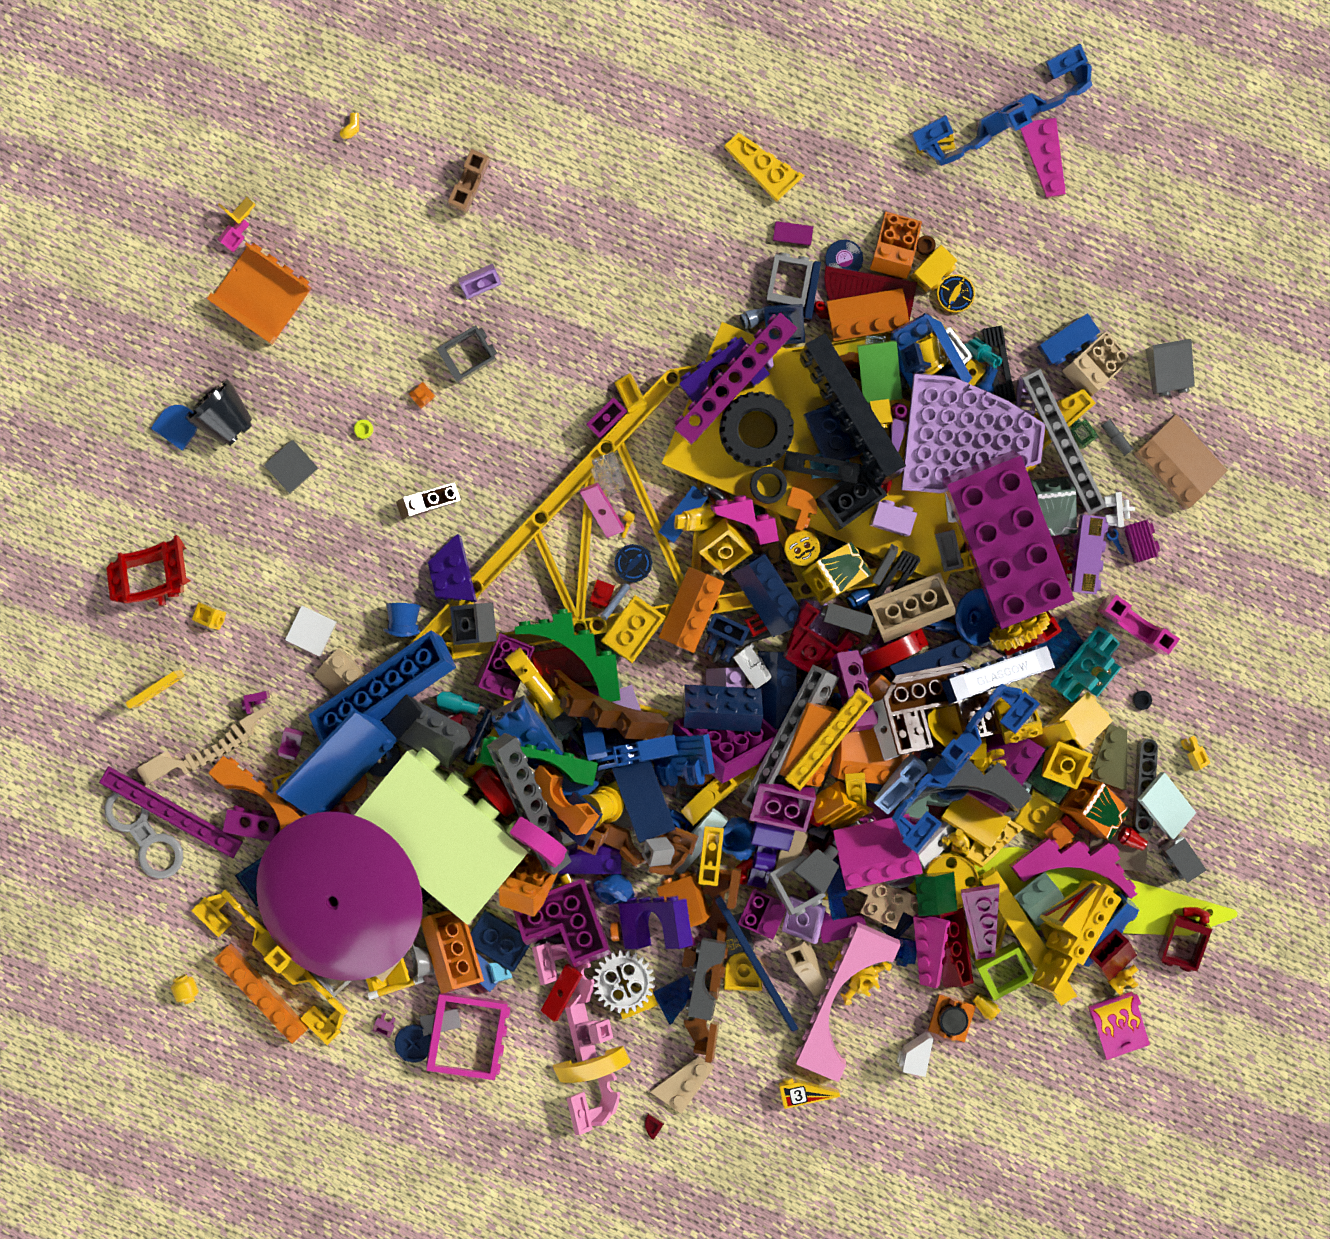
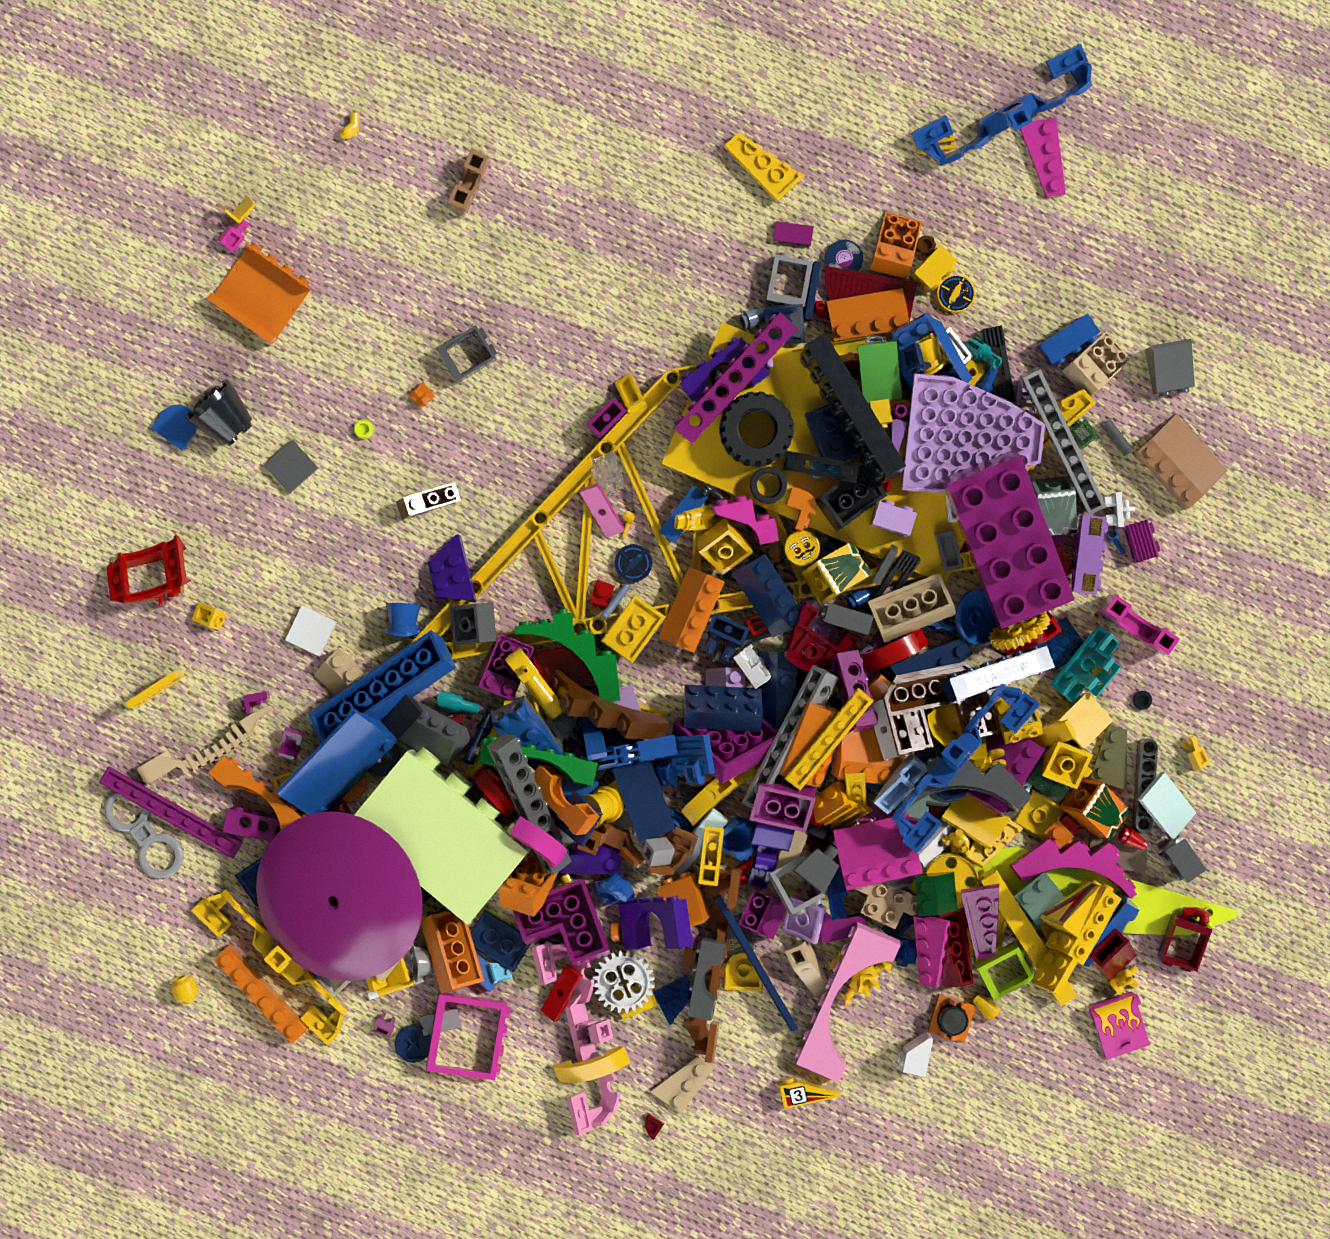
medium lavender slope [458,263,502,299] -> none

